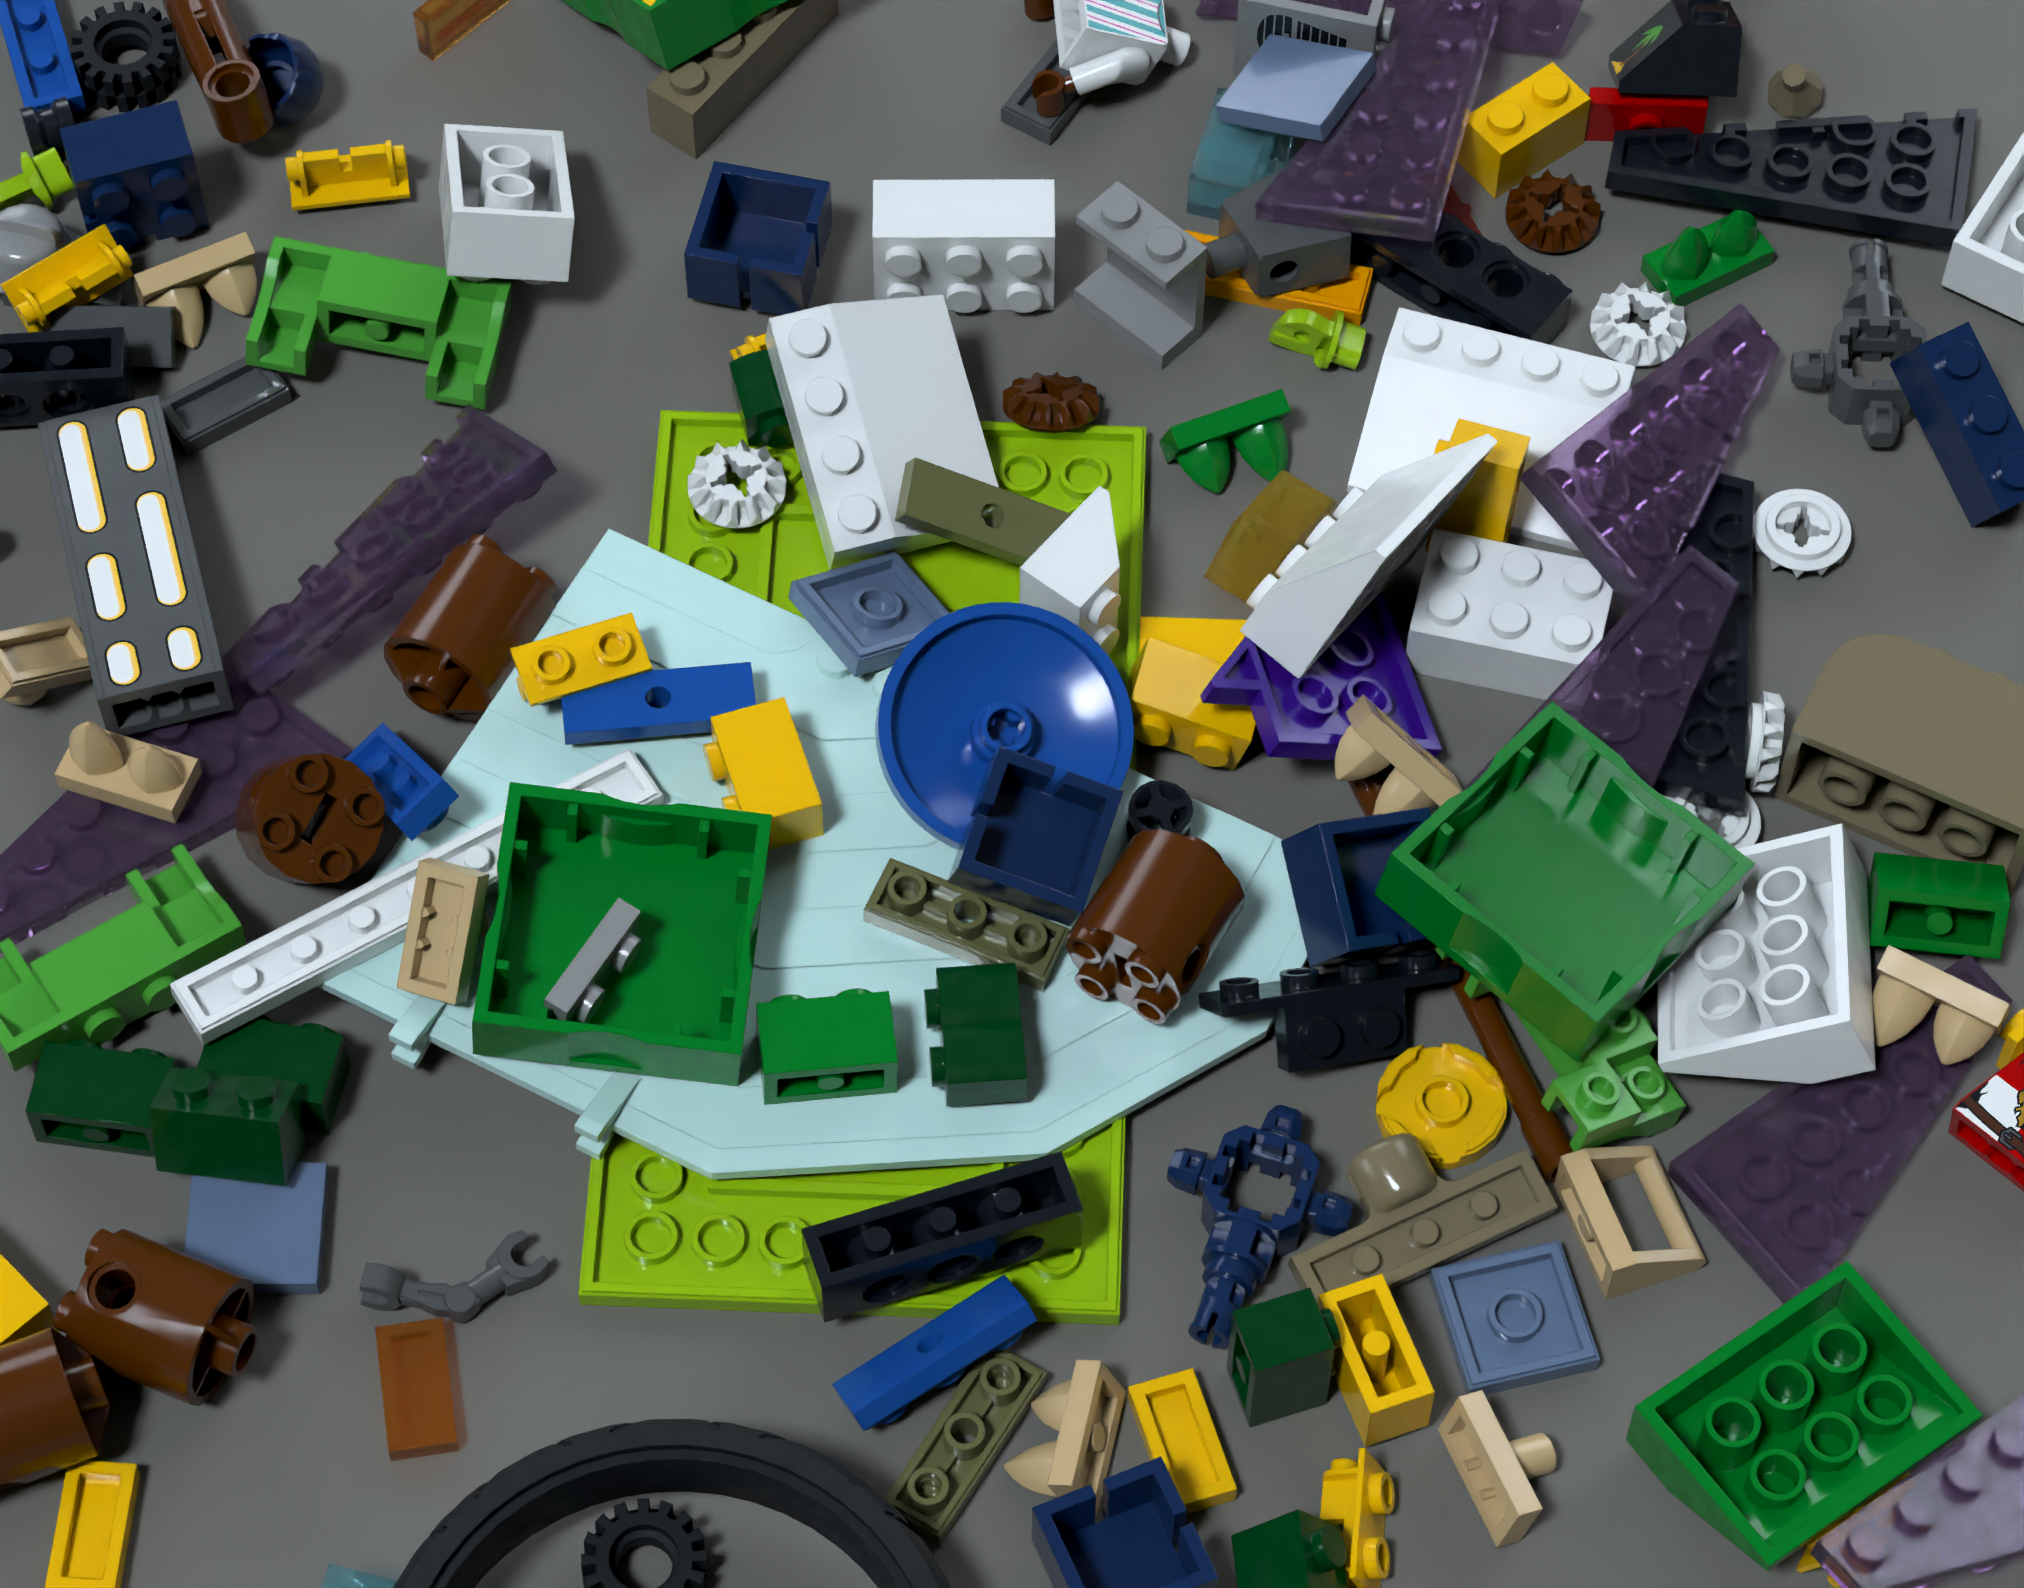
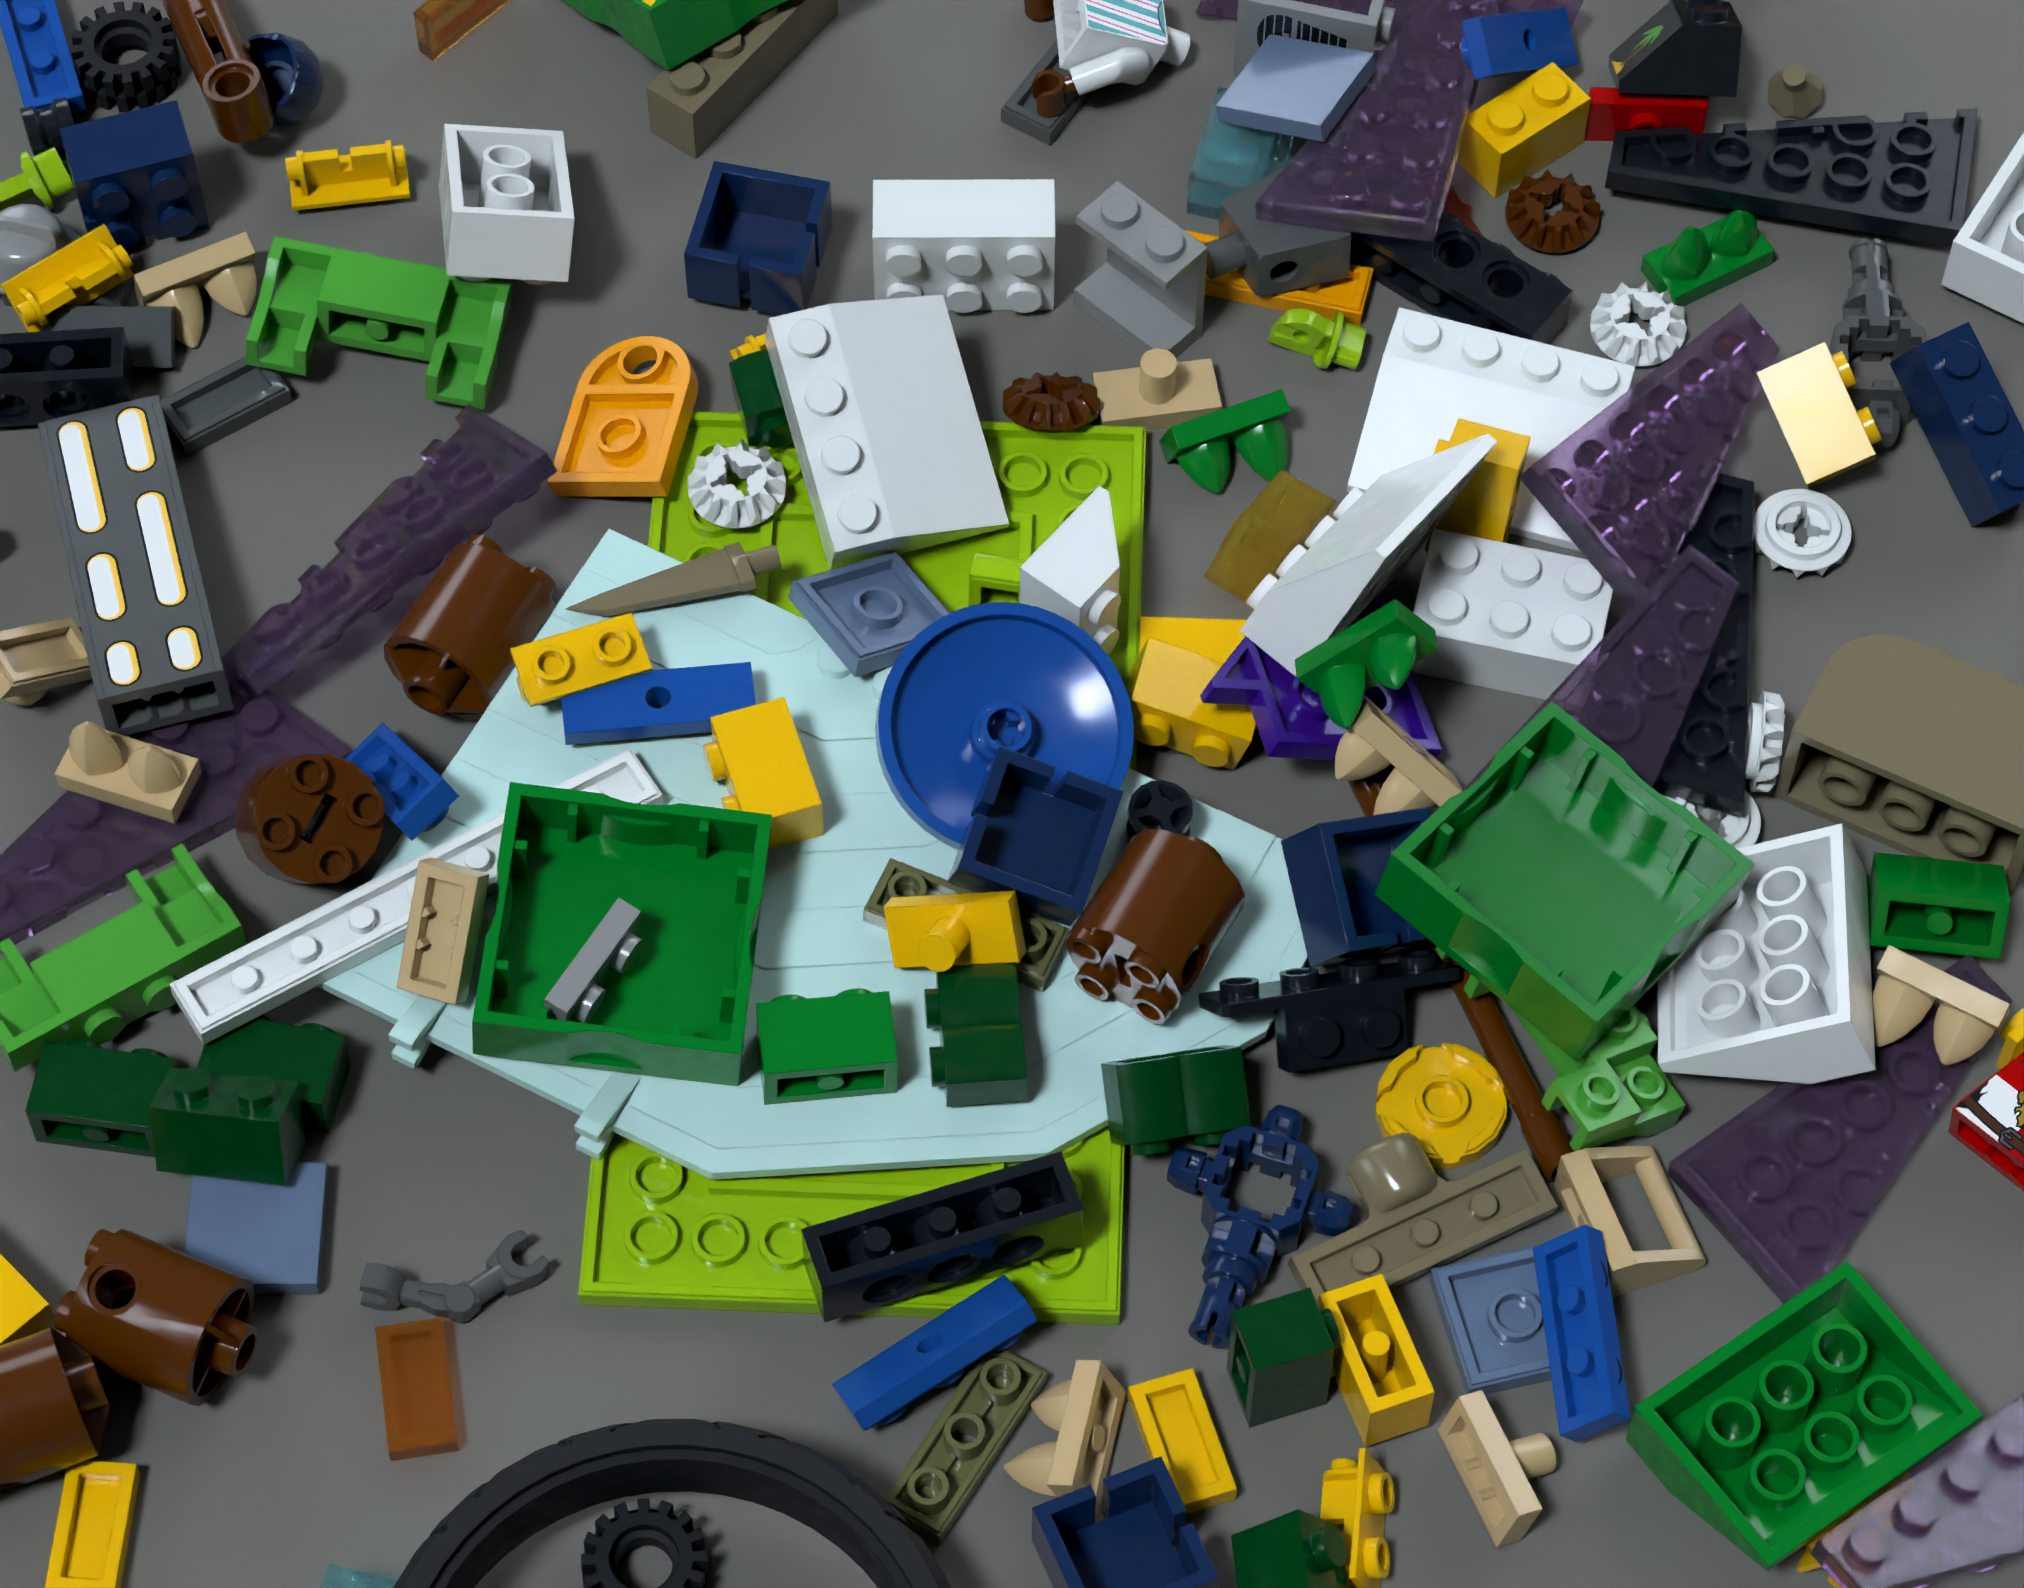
olive tile [895,457,1071,566] -> none
none -> light orange tile [547,336,698,497]
none -> dark tan bar [566,542,781,616]
none -> yellow tile [883,891,1026,972]
none -> lime brick [968,553,1027,607]
none -> tan tile [1092,348,1222,430]
none -> dark green brick [1101,1045,1251,1155]
none -> green tile [1295,599,1438,729]
none -> blue tile [1461,7,1578,80]
none -> blue plate [1533,1224,1631,1442]
none -> brick [1757,342,1882,489]

